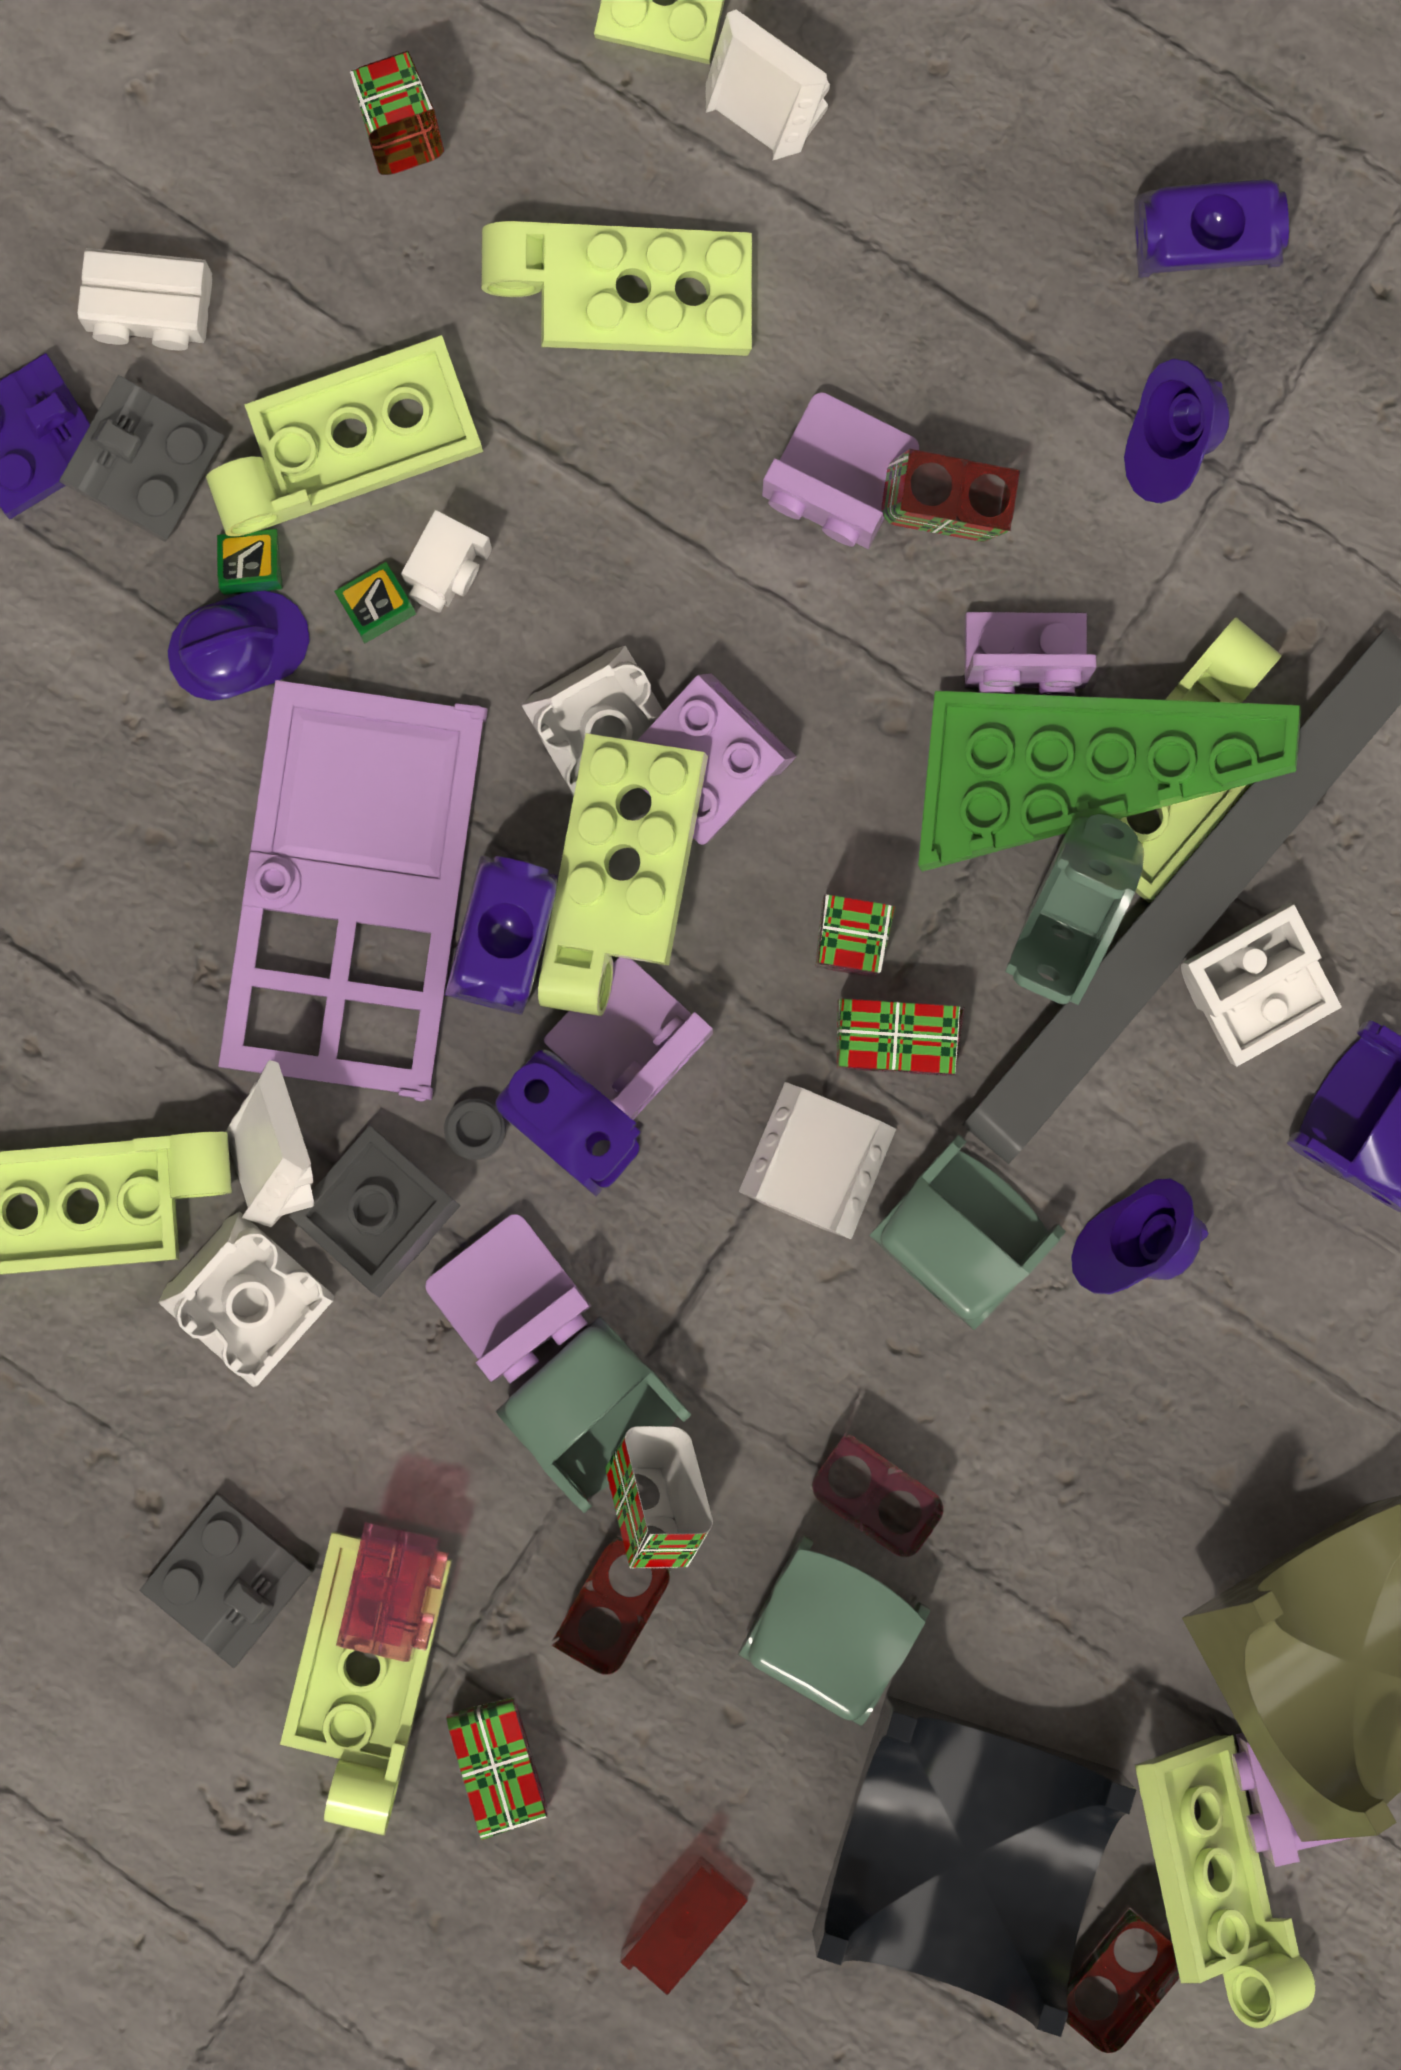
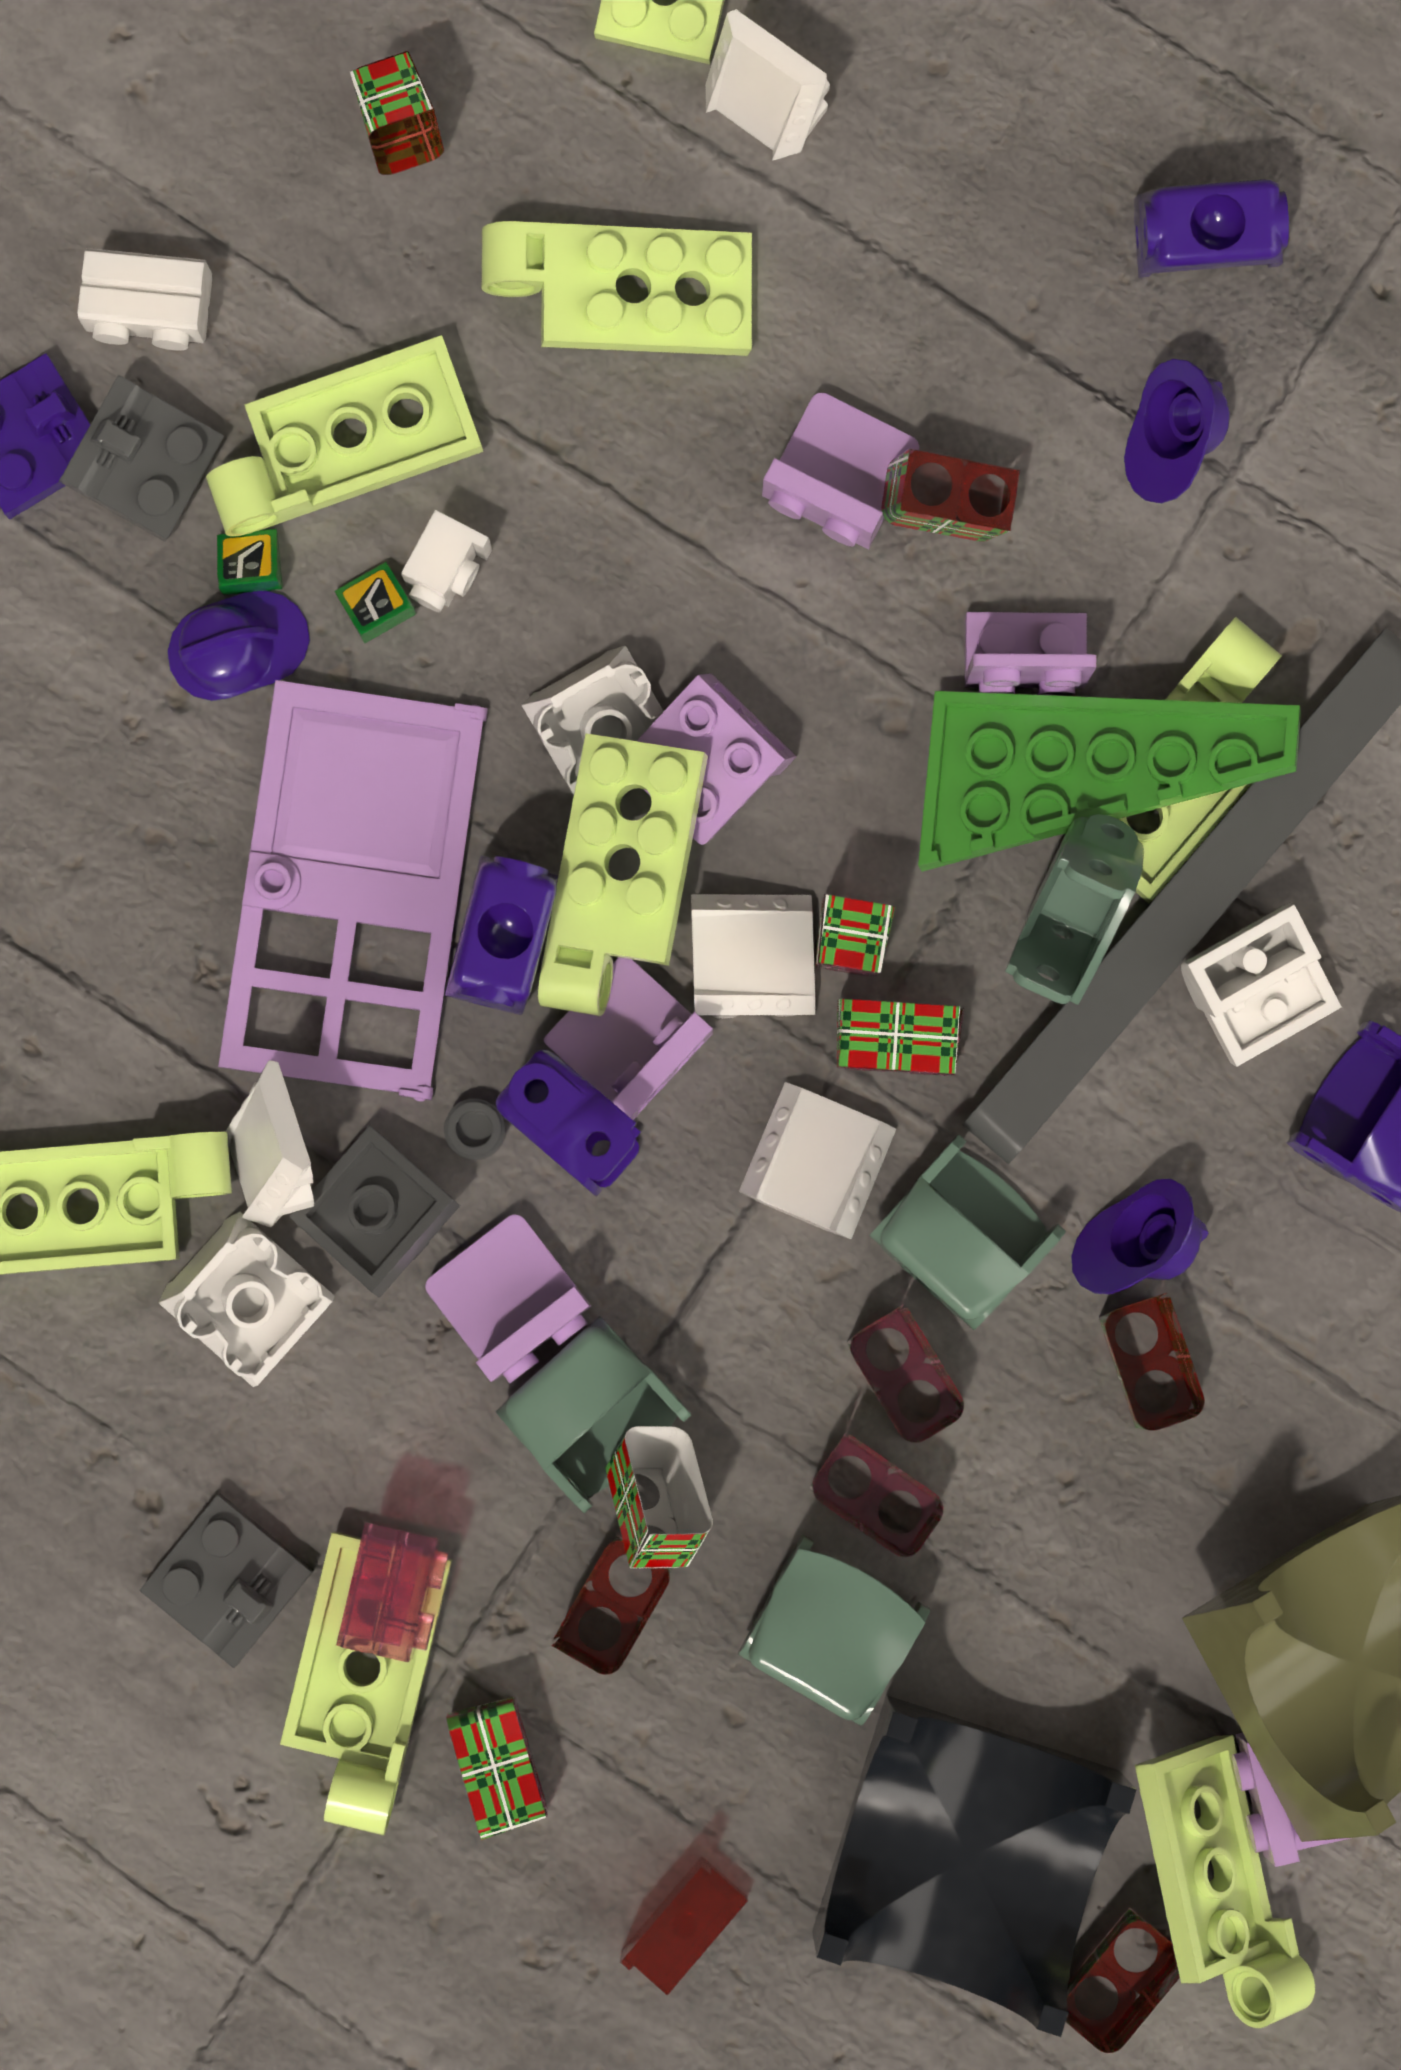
none -> white slope [691,894,815,1018]
none -> clear pink piece [847,1304,964,1443]
none -> clear red piece [1099,1293,1205,1431]

